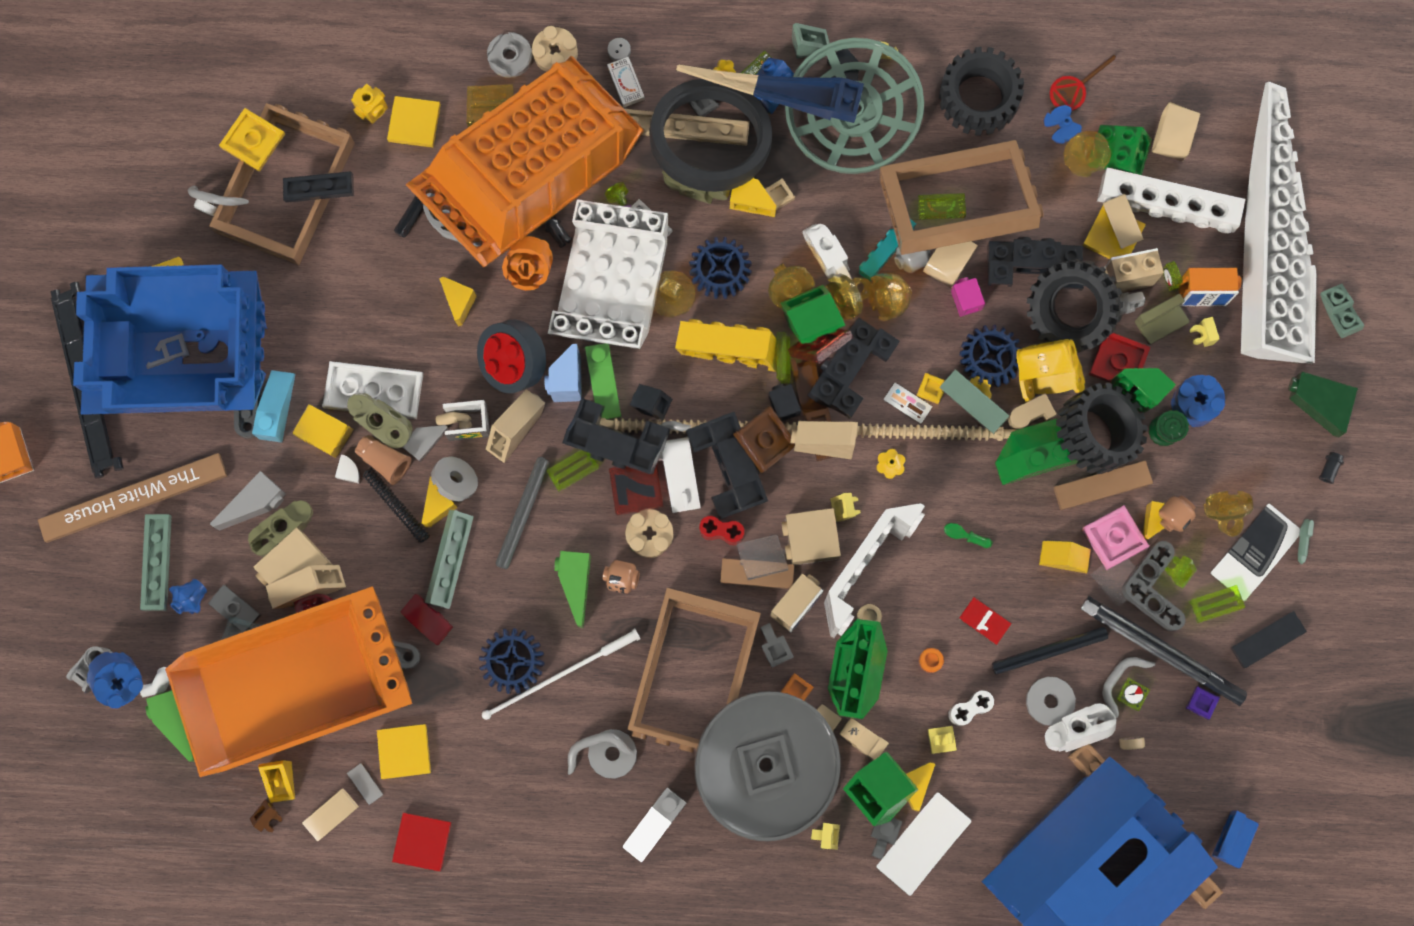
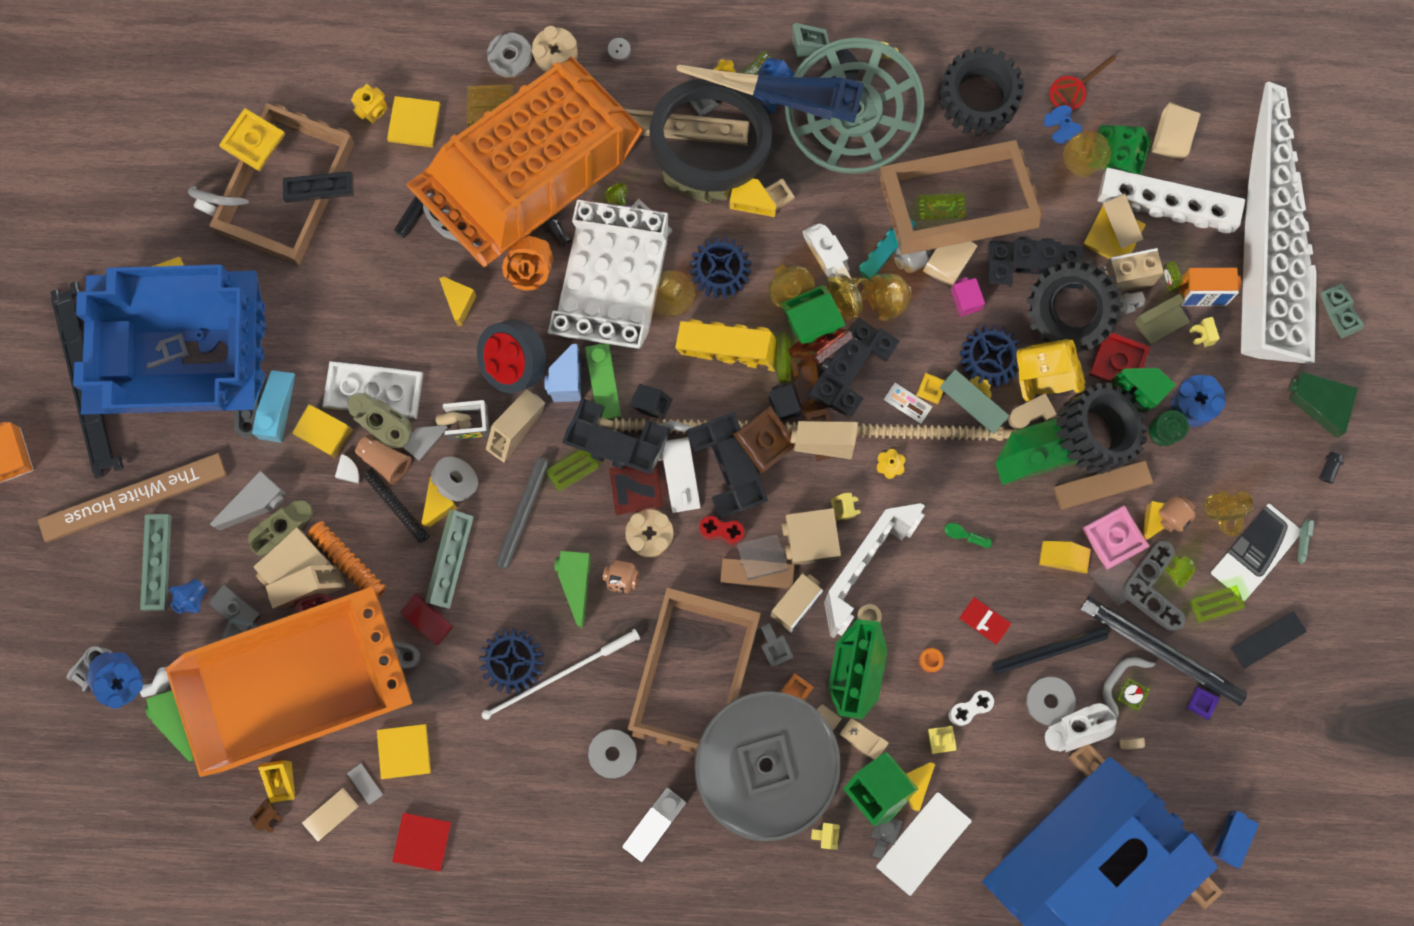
light grey animal [568,732,633,775] -> none
white tile [607,57,645,108] -> none
none -> orange piece [307,521,386,598]

